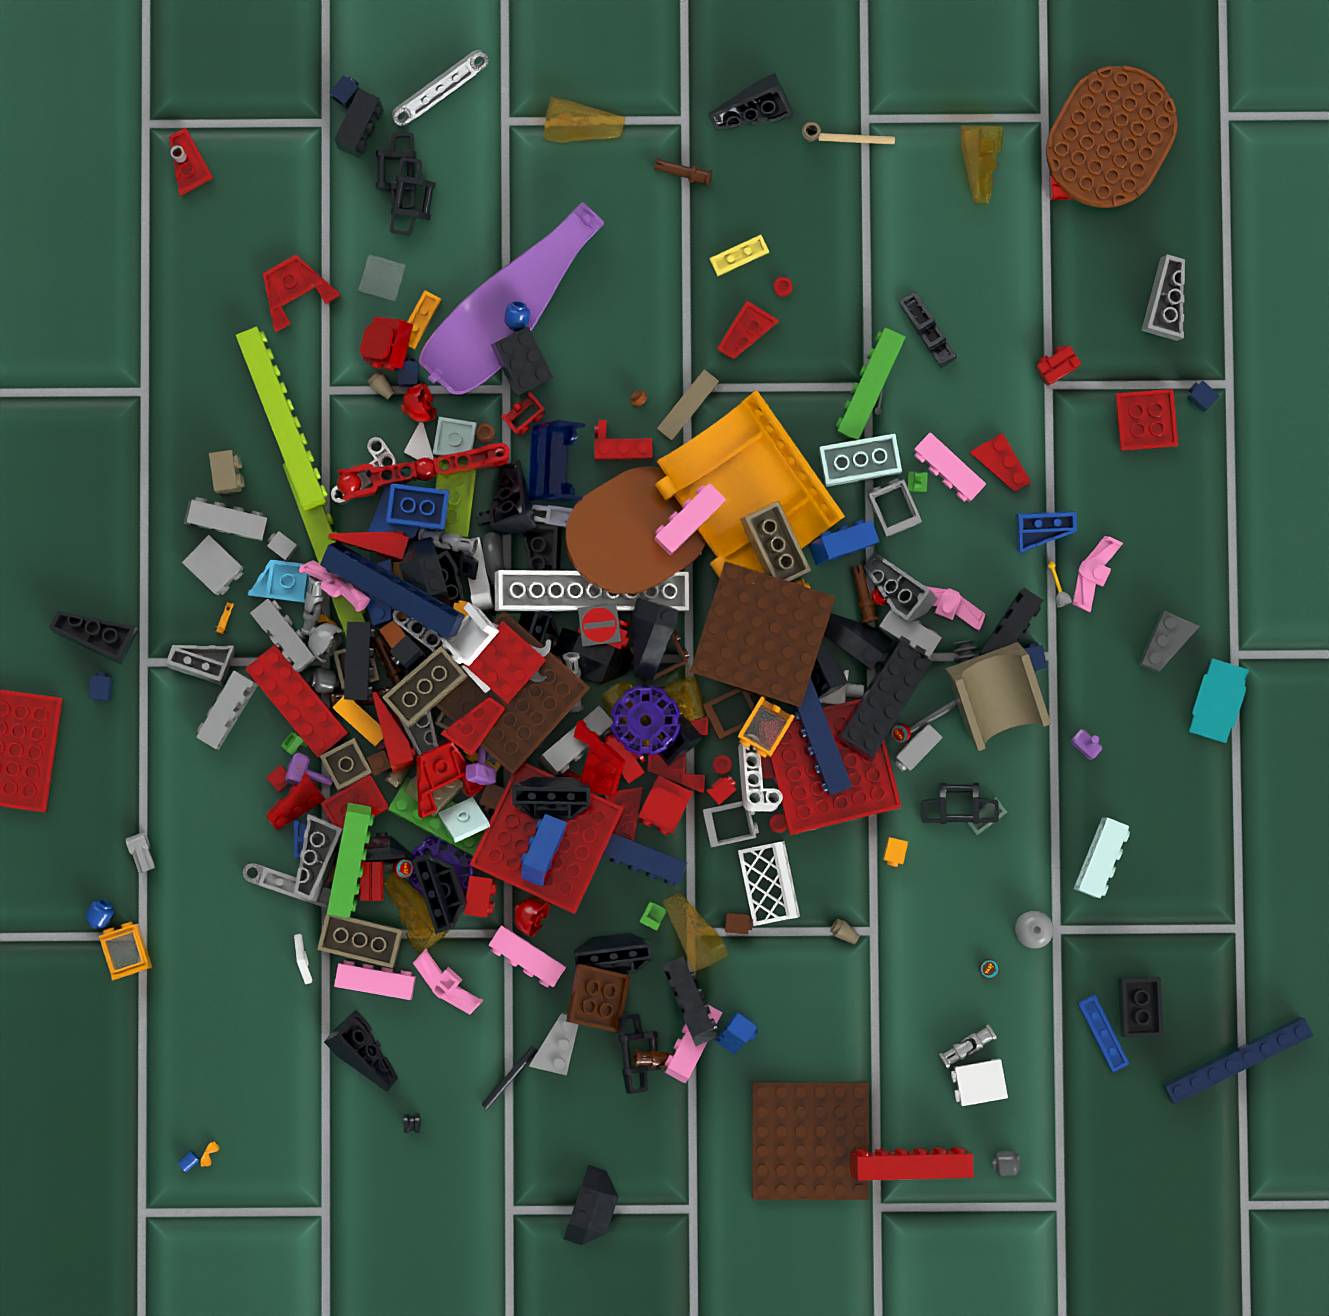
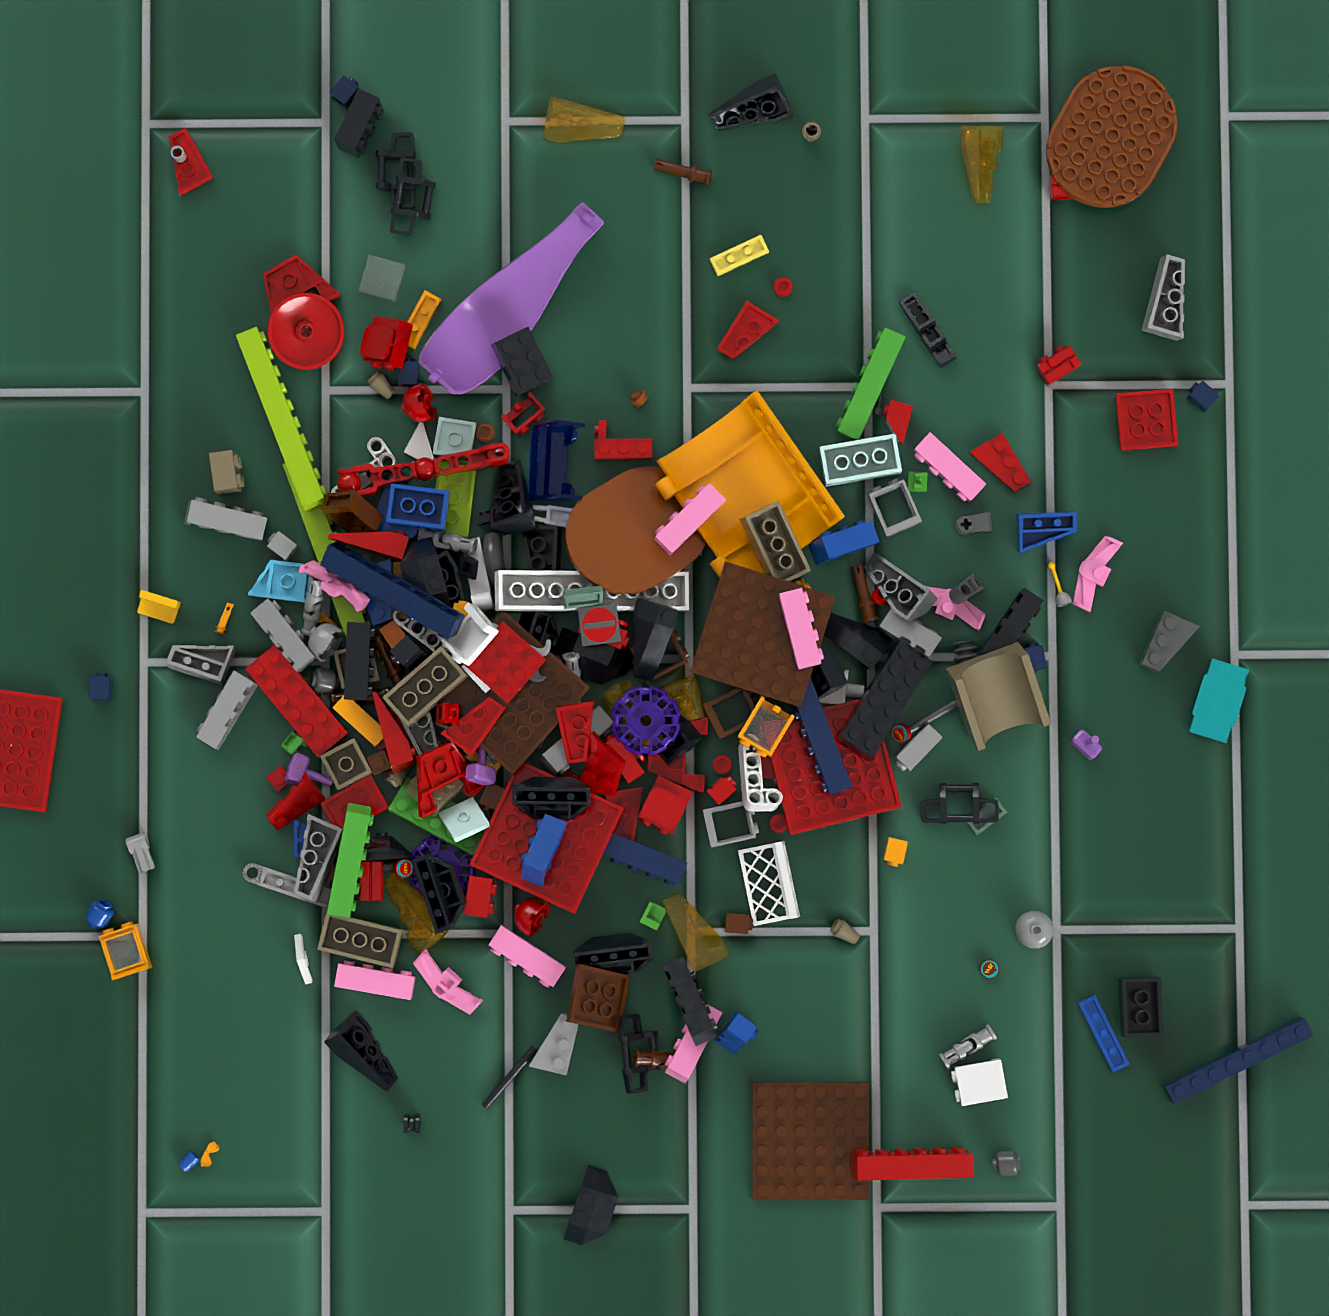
black wedge [49,611,138,664] -> none
light grey brick [182,535,244,595] -> none
light grey plate [391,50,488,126] -> none
blue head [504,301,530,331] -> none
dark tan tile [657,369,719,441] -> none
tan bar [819,133,895,144] -> none
light aqua brick [1074,817,1130,898] -> none
none -> yellow panel [137,590,181,624]
none -> red dish [267,293,344,370]
none -> reddish brown window [321,491,383,533]
none -> red bracket [436,702,459,724]
none -> red wing [556,700,594,764]
none -> sand green tile [563,585,603,609]
none -> bright pink brick [779,588,824,670]
none -> red slope [883,400,913,445]
none -> dark grey piece [949,572,986,604]
none -> dark grey piece [955,512,993,535]

